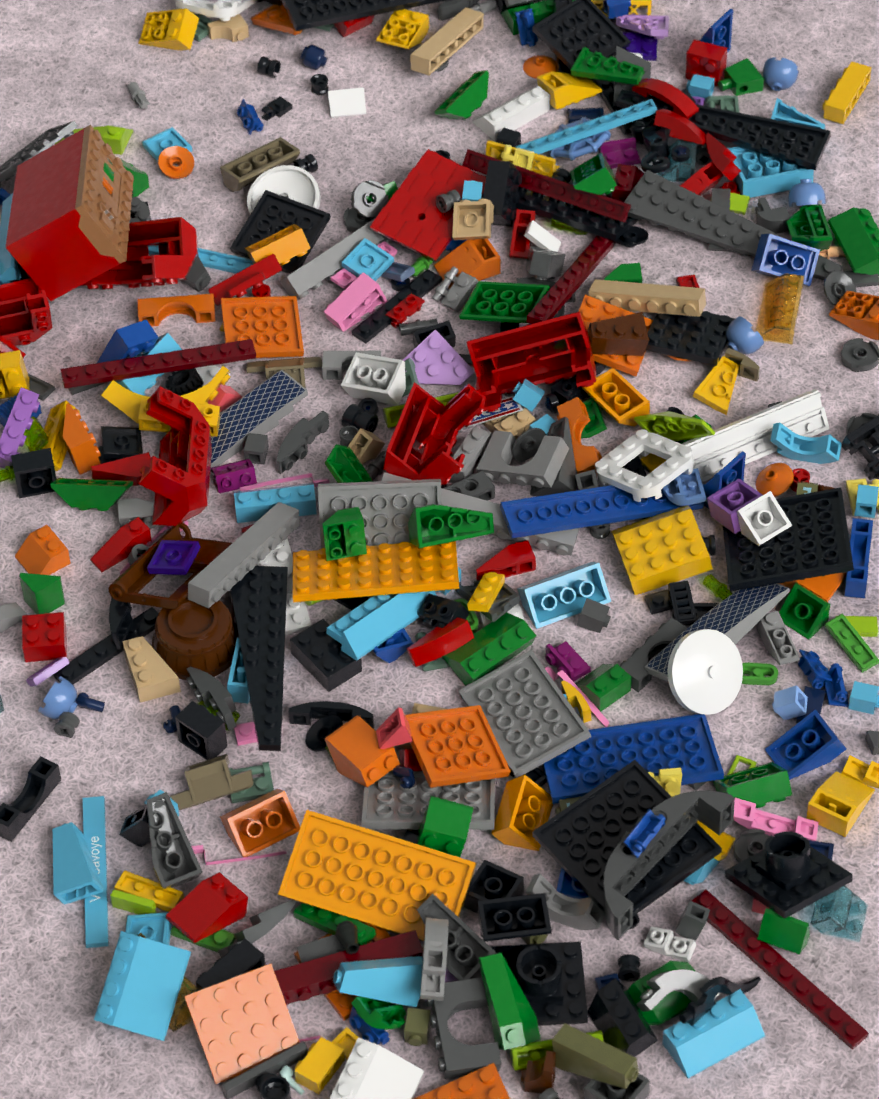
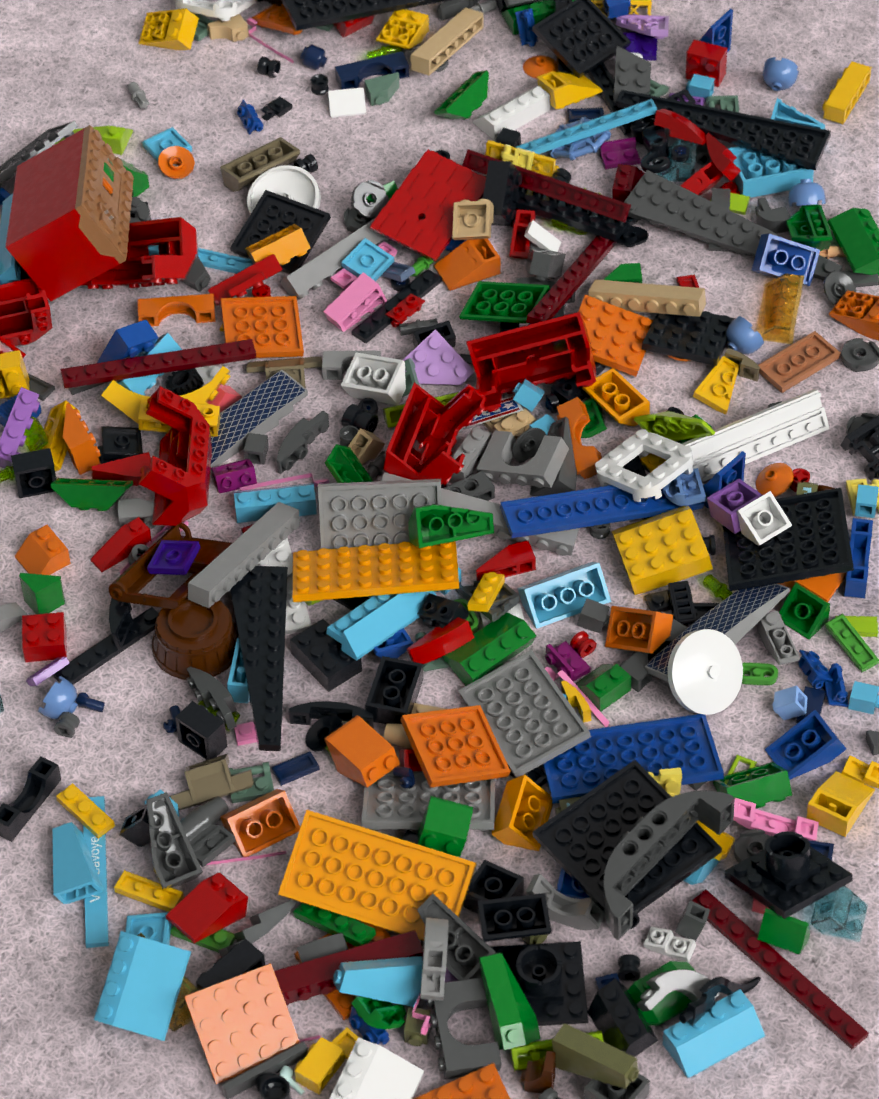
lime tile [111,890,157,915] -> none
tan wedge [122,636,181,703] -> none
green slope [322,507,367,561] -> none
pearl dark grey cone [336,921,359,954] -> none
coral slope [376,707,412,749] -> none
light grey plate [432,266,479,312] -> none
dark grey wheel [436,190,461,213] -> none
medium azure brick [462,180,483,201] -> none
green slope [570,152,617,195] -> none
green wing [571,47,644,85] -> none
dark grey brick [575,470,600,490] -> none
reddish brown wedge [587,312,649,356] -> none
blue hinge [623,809,666,858] -> none
red slope [632,78,699,119] -> none
green torso [718,58,764,95] -> none
medium azure arch [770,422,842,464] -> none
none -> yellow plate [56,783,115,839]
none -> dark grey plate [180,797,236,867]
none -> bright pink piece [247,18,294,63]
none -> dark blue tile [271,751,320,786]
none -> dark blue arch [335,51,409,90]
none -> sand green slope [364,72,400,106]
none -> black brick [365,656,424,724]
none -> clear neon green axle [367,45,402,59]
none -> bright pink piece [412,995,431,1035]
none -> red wheel [570,631,597,658]
none -> orange slope [605,606,674,654]
none -> nougat plate [758,331,841,393]

